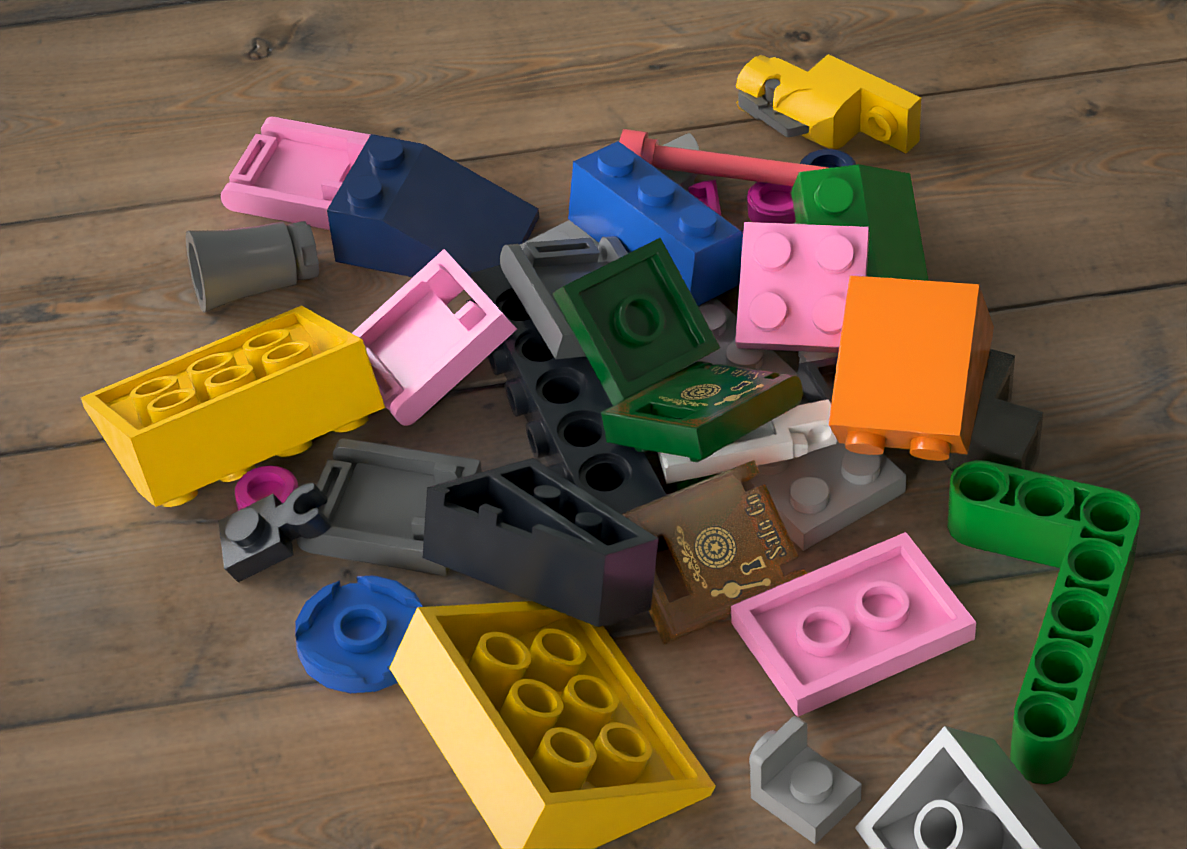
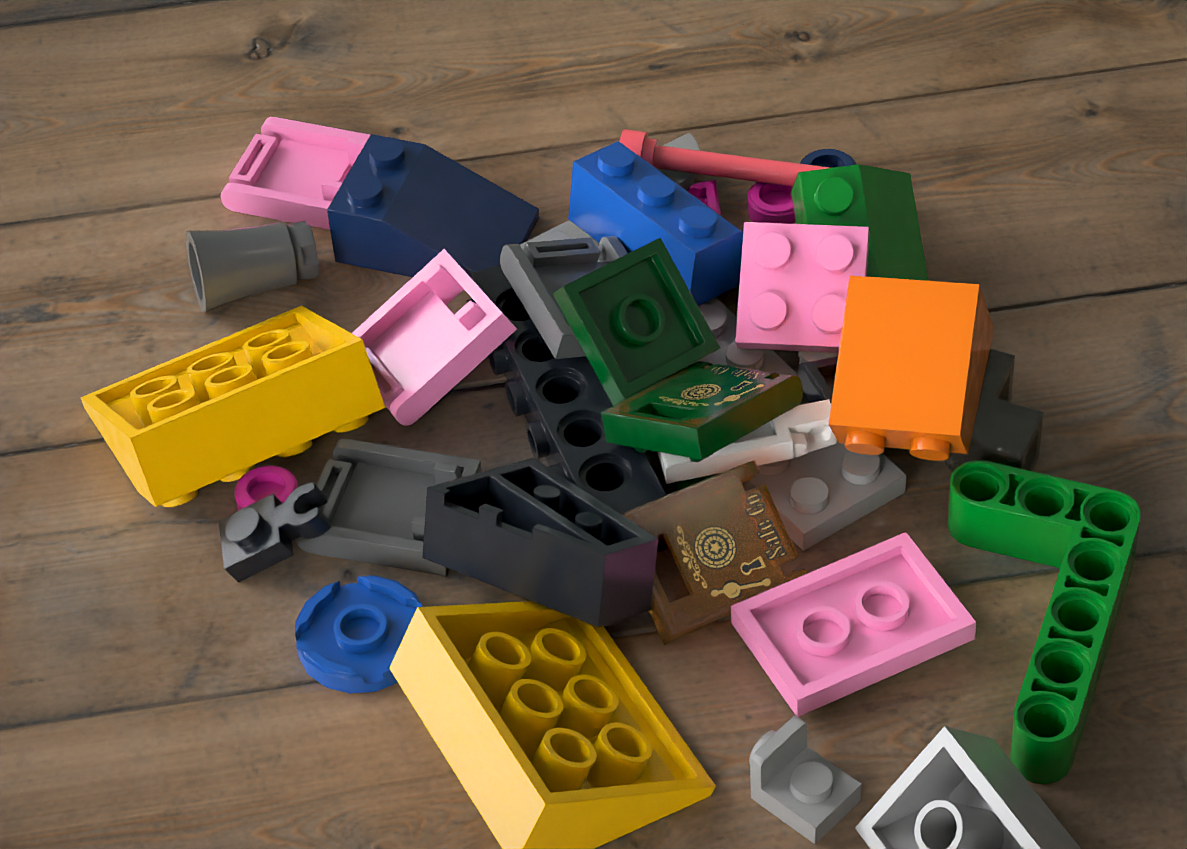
yellow plate [736,54,922,153] -> none

